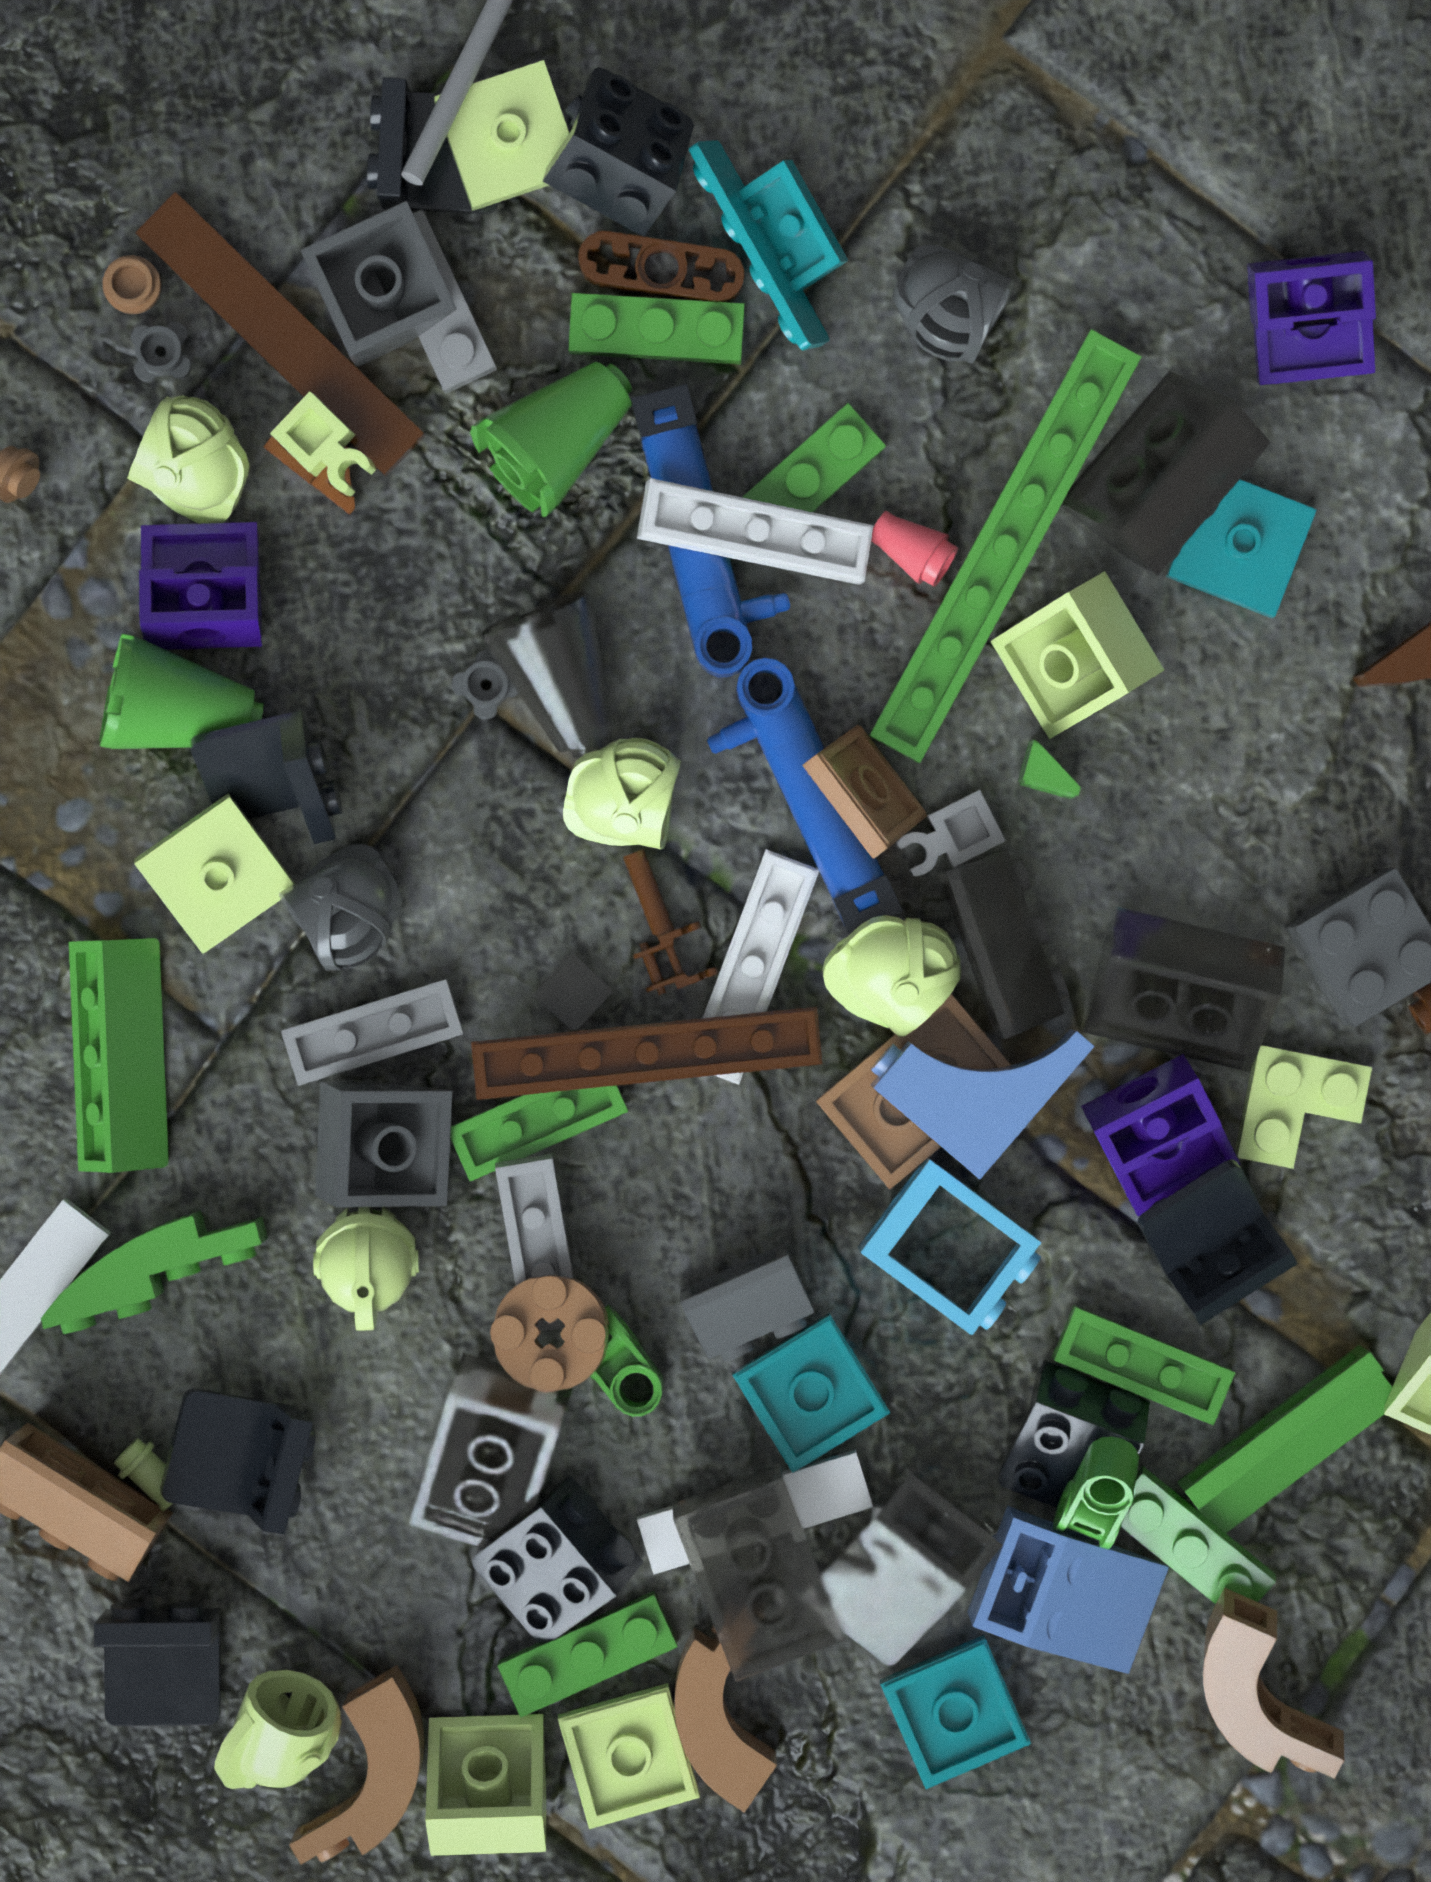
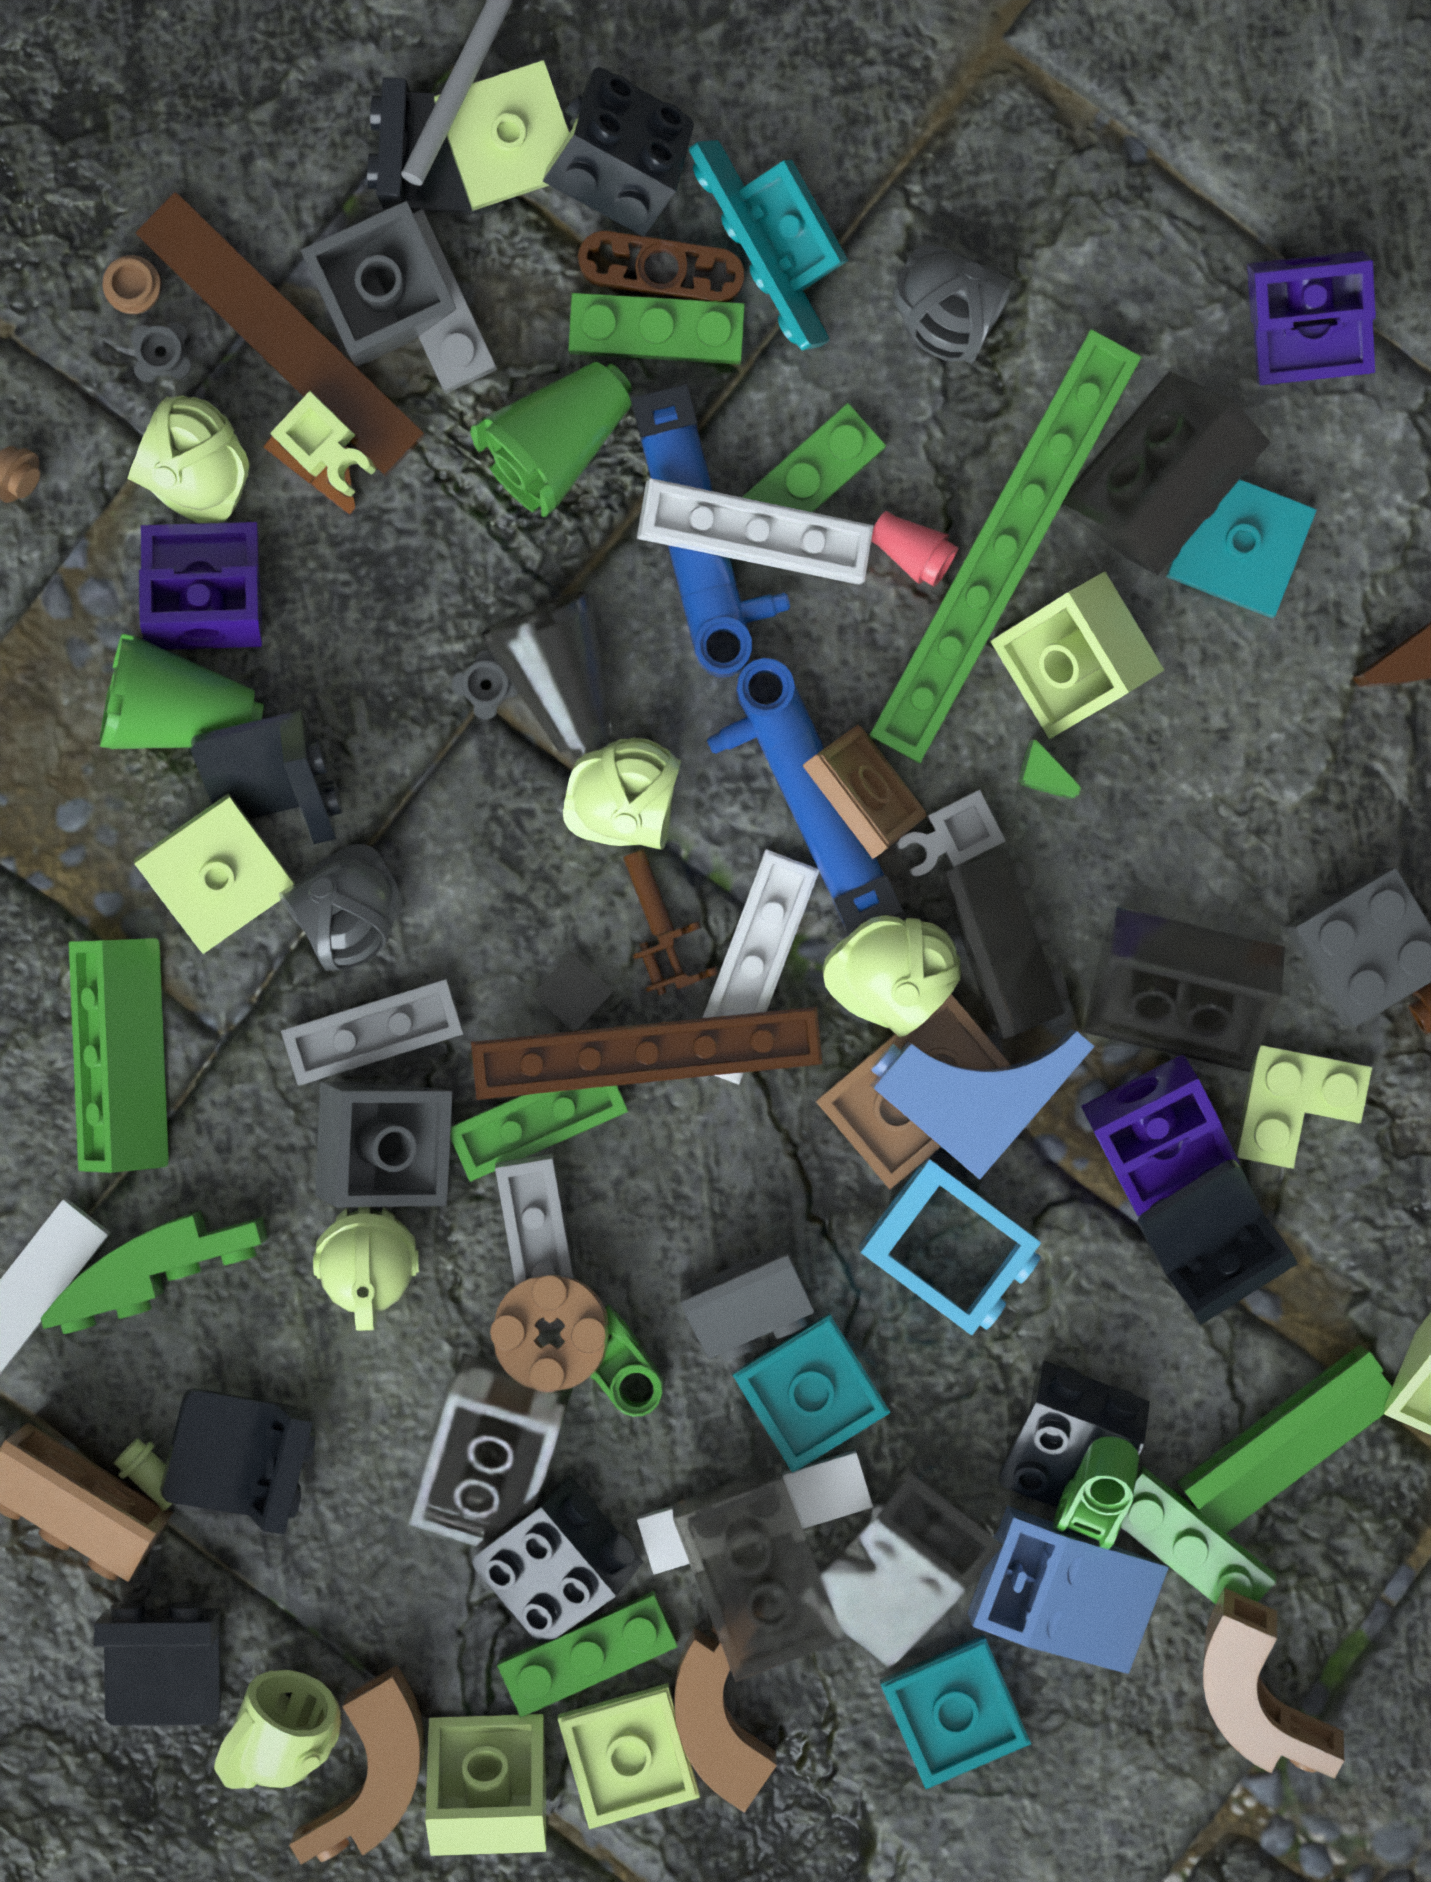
bright green plate [1052,1305,1236,1426] -> none

